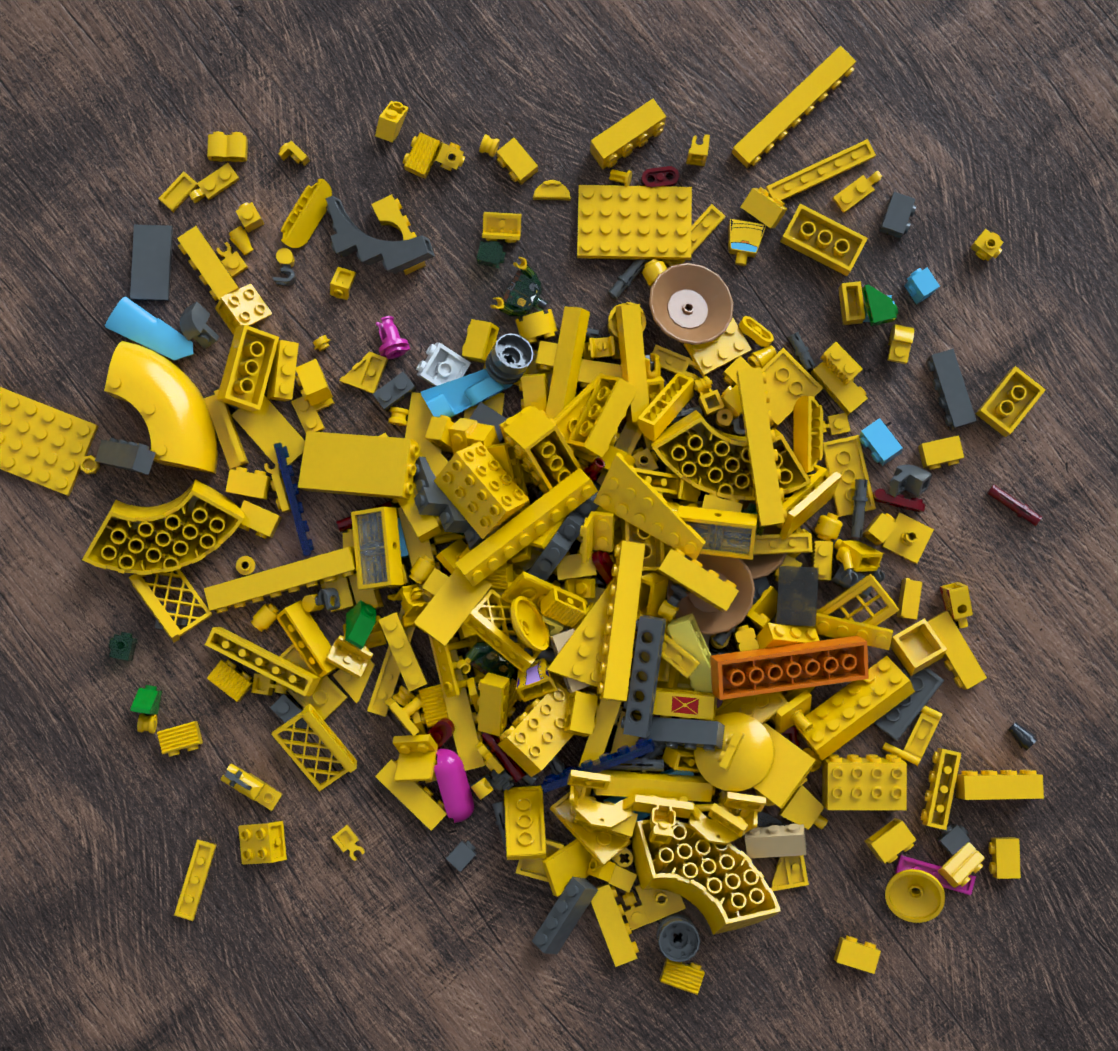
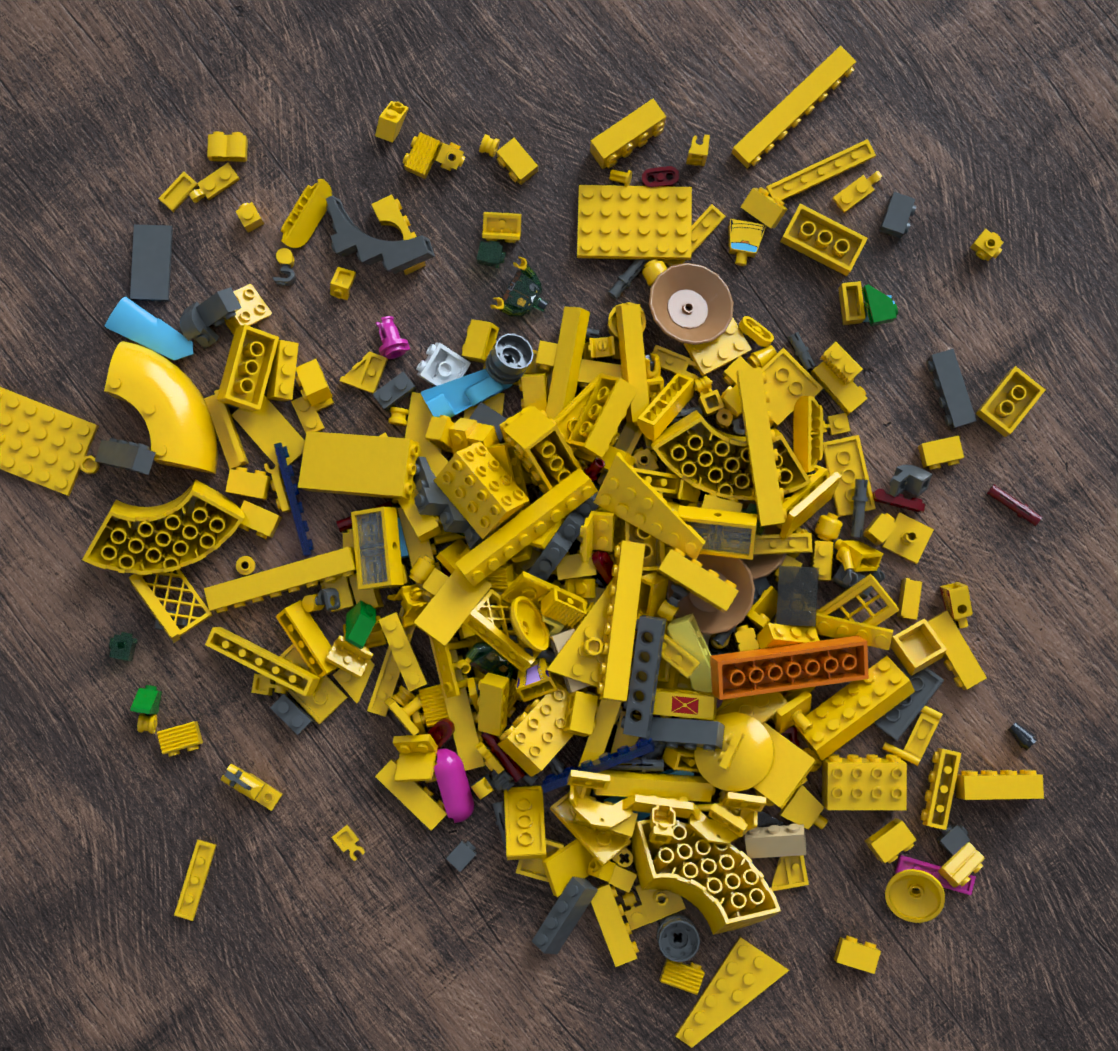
yellow brick [177,226,239,301] -> none
yellow brick [207,659,253,702] -> none
yellow plate [217,242,248,278] -> none
yellow cone [228,226,254,256] -> none
yellow bracket [238,821,287,865] -> none
yellow brick [251,603,279,632] -> none
yellow fence [271,703,357,792] -> none
yellow bracket [278,141,310,166] -> none
yellow plate [312,335,331,351] -> none
yellow brick [515,309,558,344] -> none
yellow tile [533,180,571,200] -> none
medium azure brick [860,418,903,466] -> none
yellow brick [887,324,914,364] -> none
medium azure brick [904,267,940,305] -> none
yellow brick [989,837,1021,879] -> none
none -> dark grey brick [196,287,242,327]
none -> yellow tile [583,637,604,657]
none -> yellow wing [675,936,789,1048]

